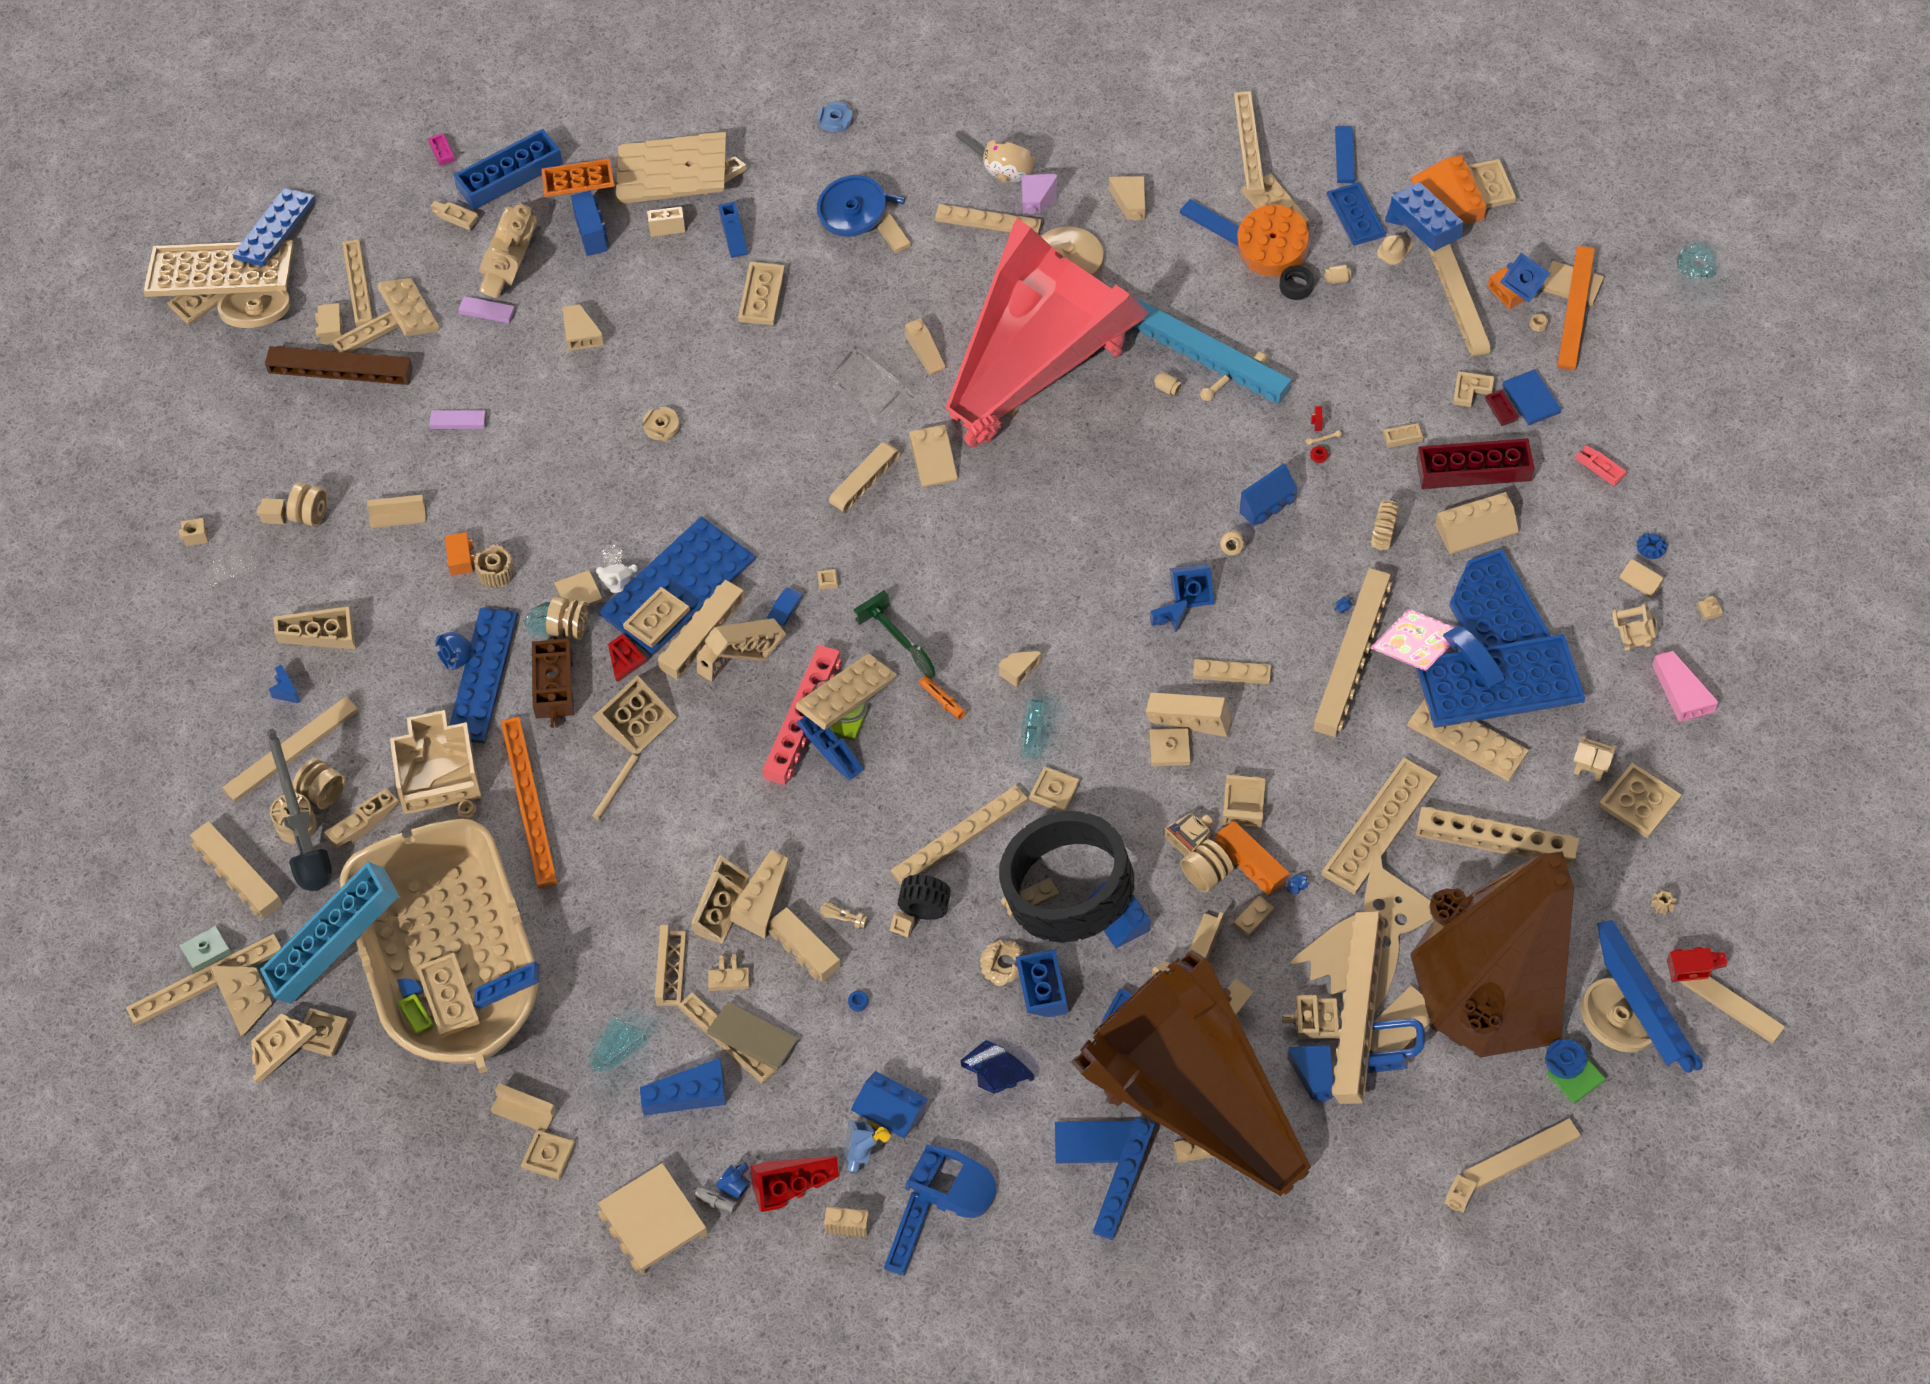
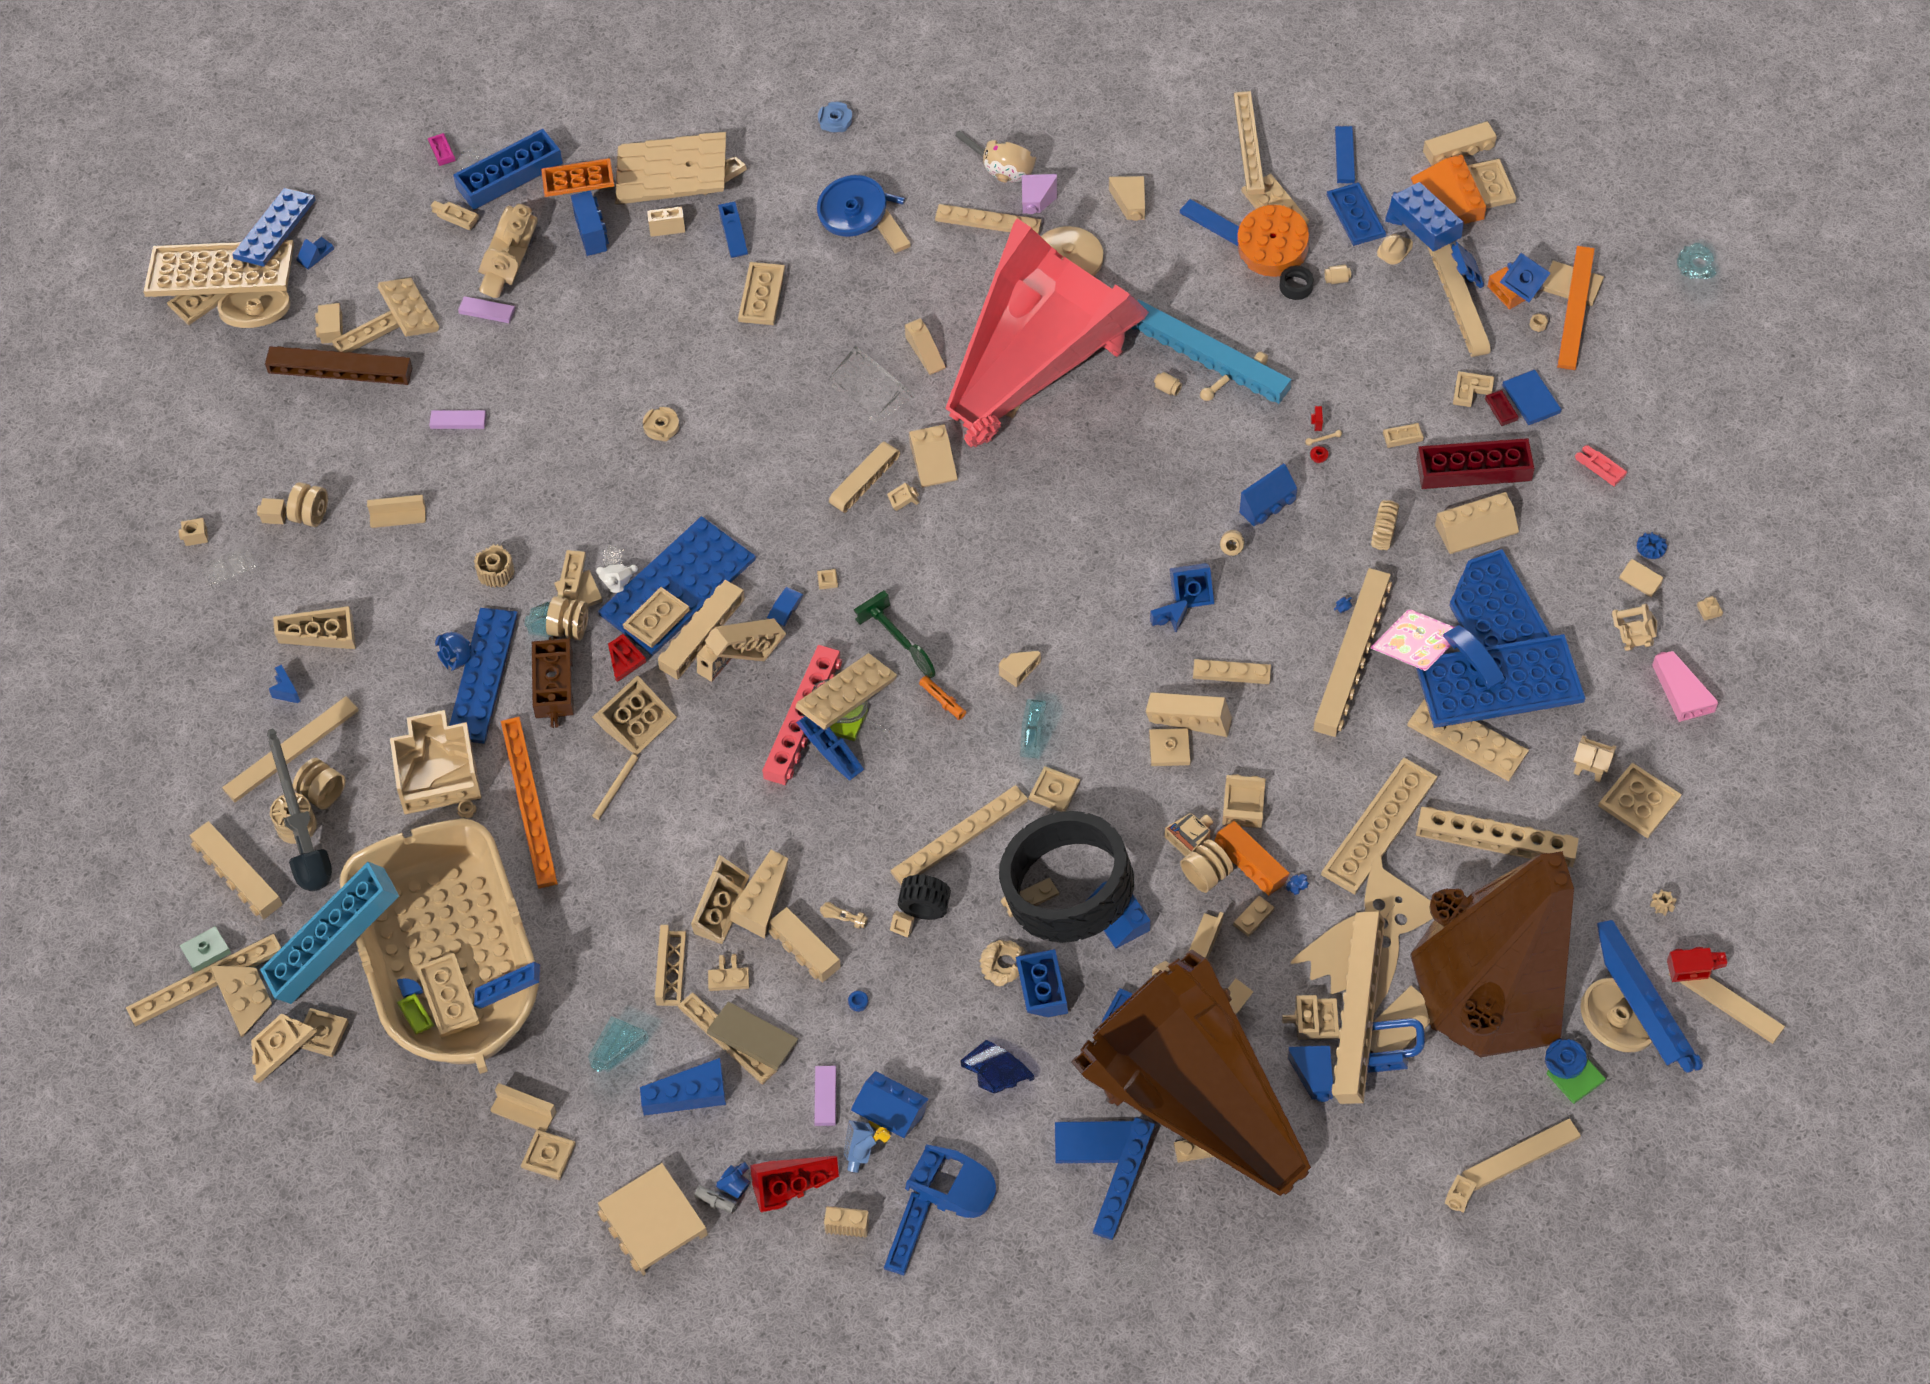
tan slope [324,789,399,849] -> none
tan tile [342,239,373,327] -> none
orange brick [445,532,475,576] -> none
tan slope [562,304,604,351] -> none
none -> blue slope [296,237,334,270]
none -> tan plate [558,550,586,599]
none -> lavender tile [815,1066,836,1126]
none -> tan bracket [887,483,919,511]
none -> tan brick [1423,121,1497,166]
none -> blue plate [1451,242,1484,288]

